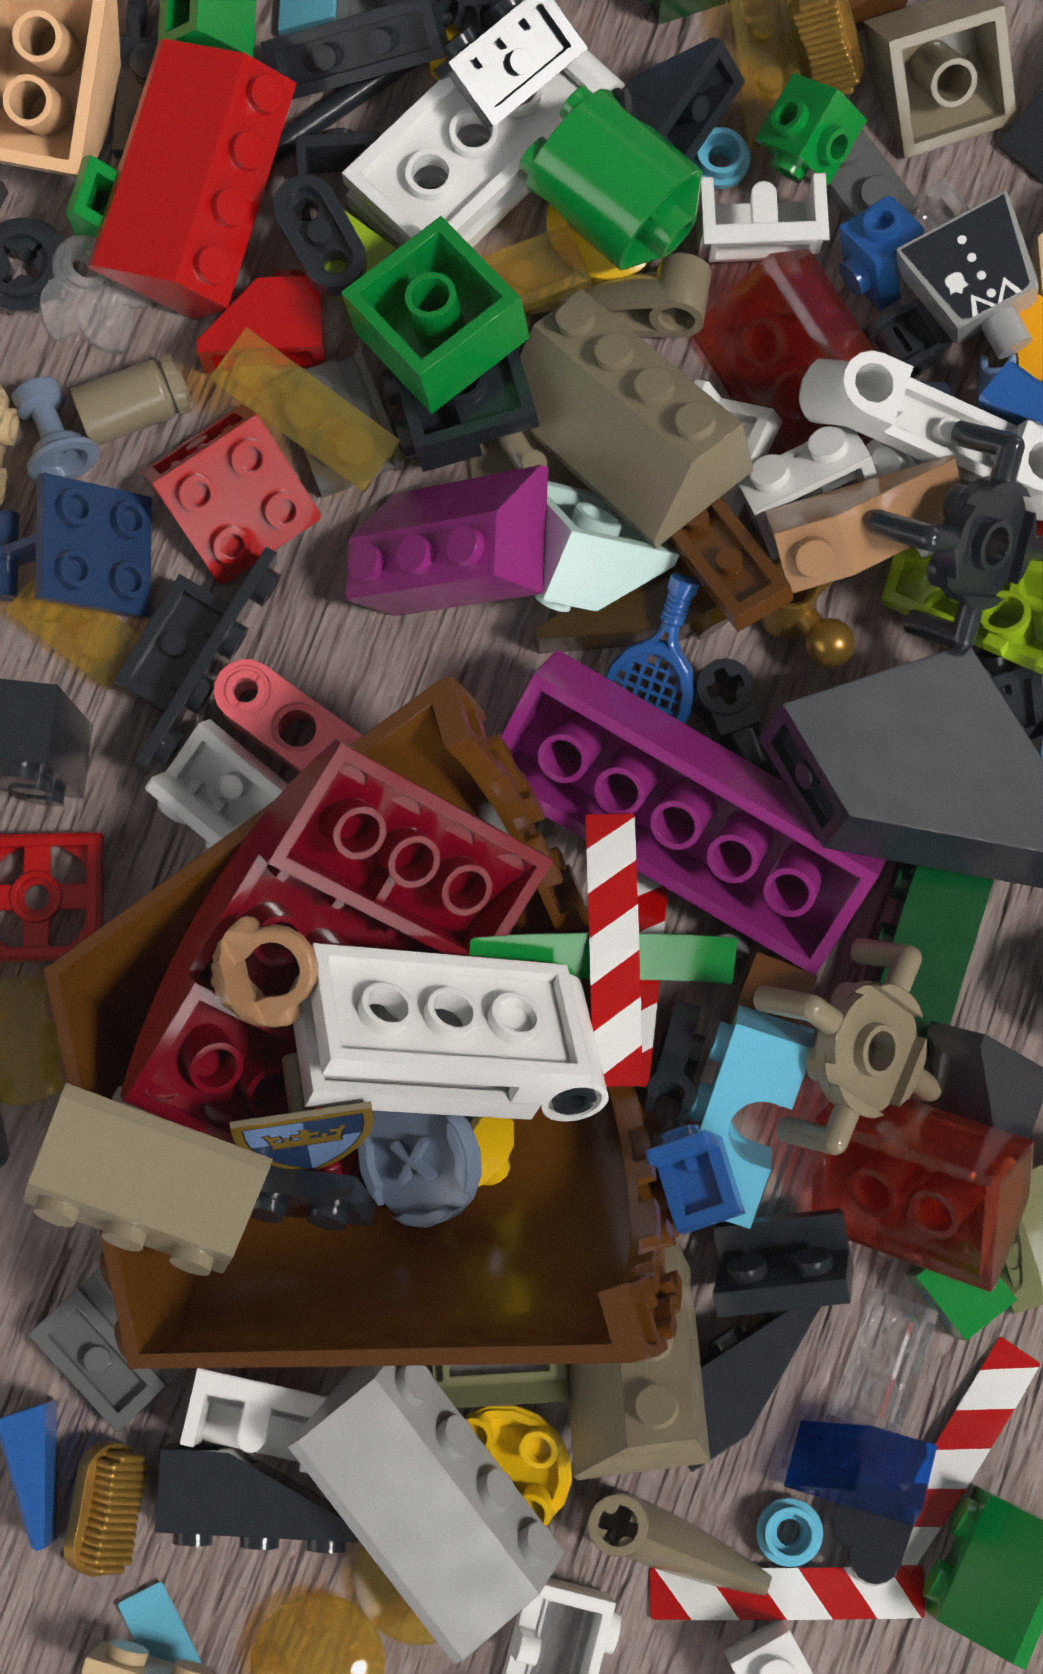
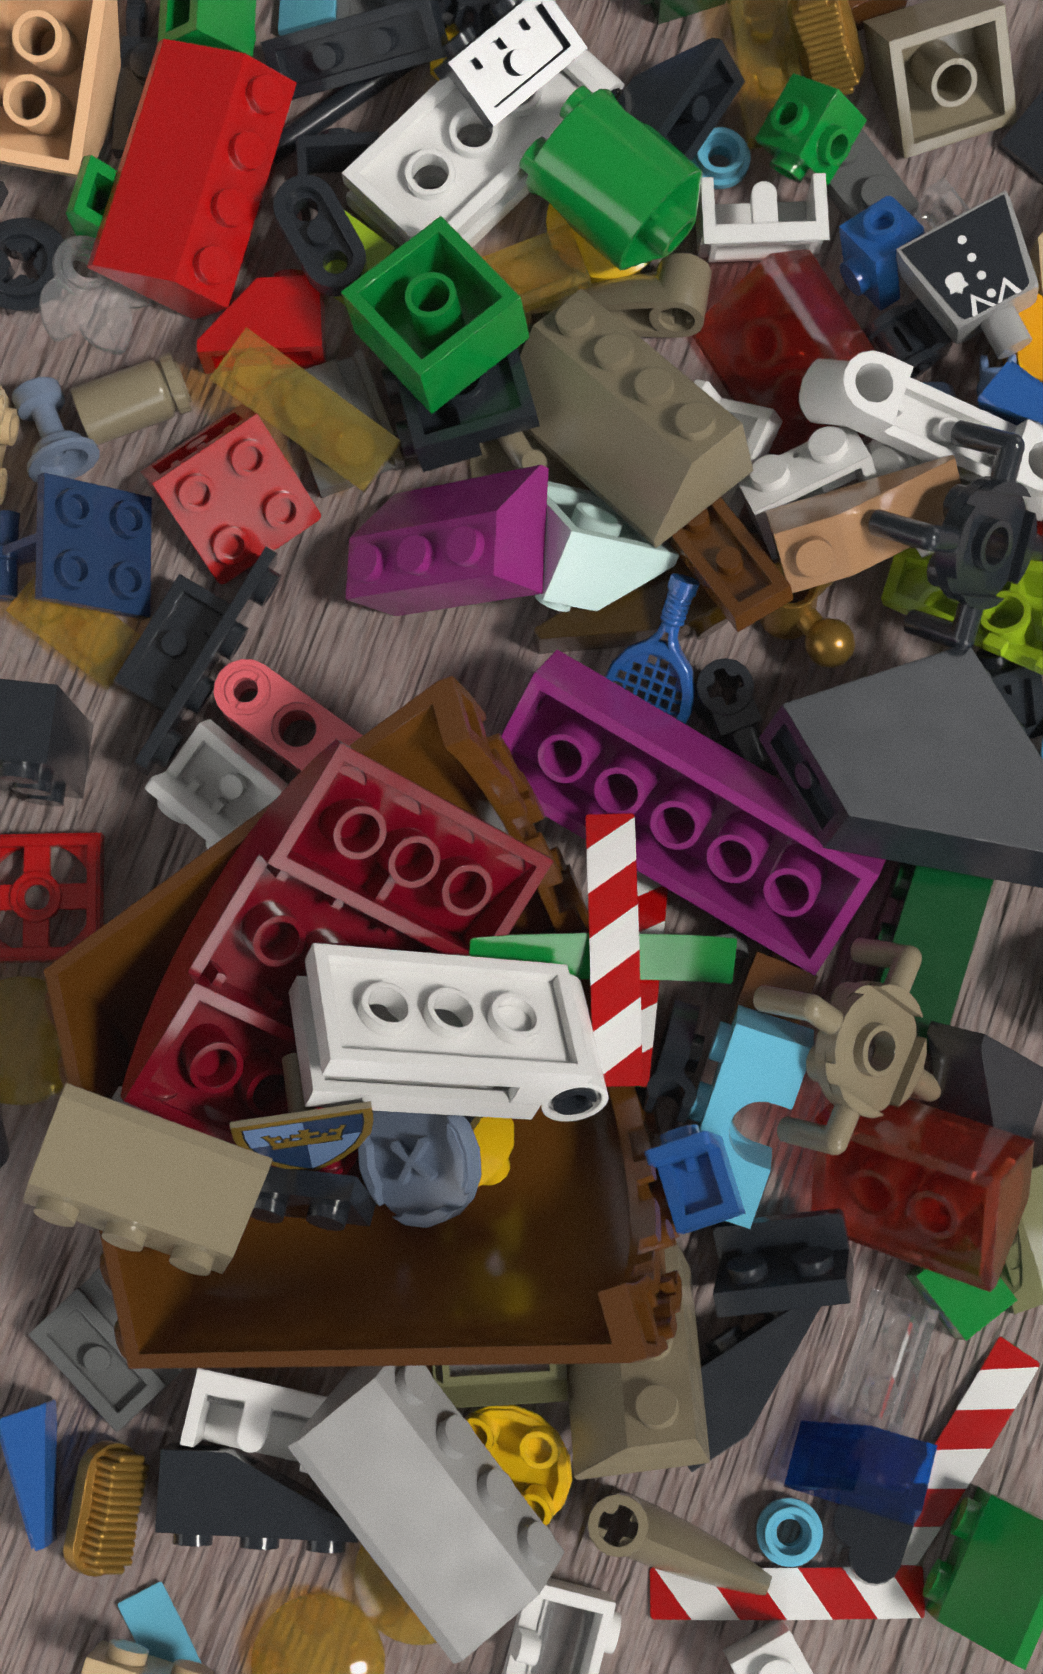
medium nougat piece [211,916,319,1028] -> none

